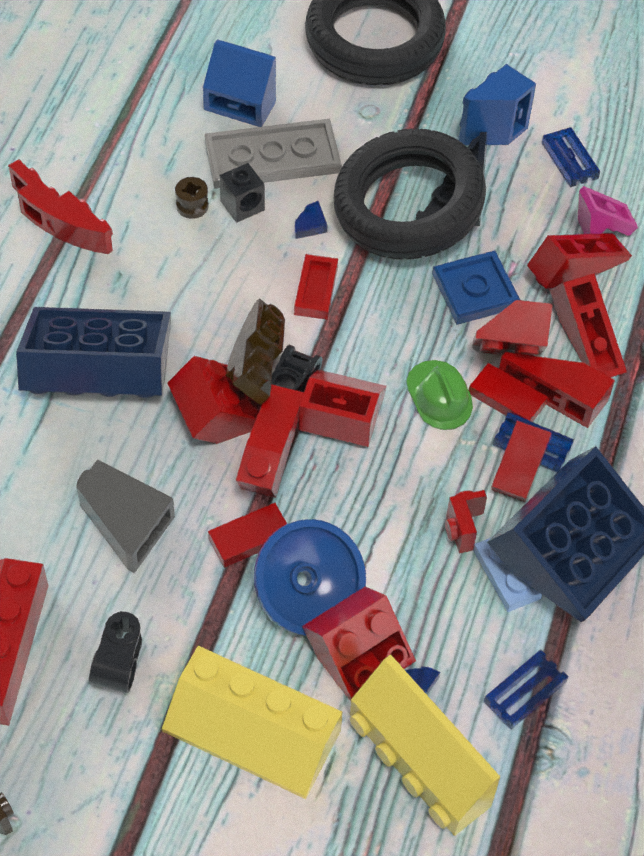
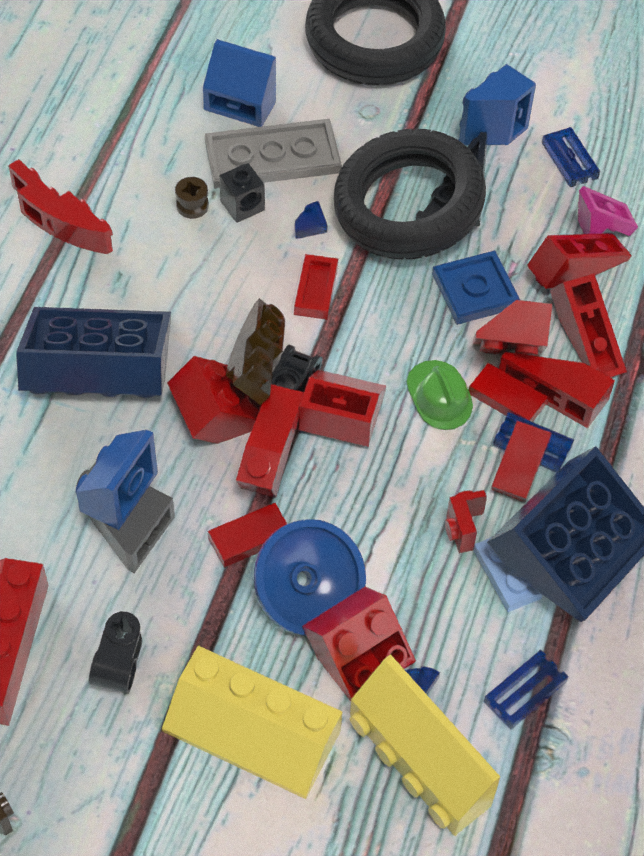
none -> blue slope [75,430,158,530]

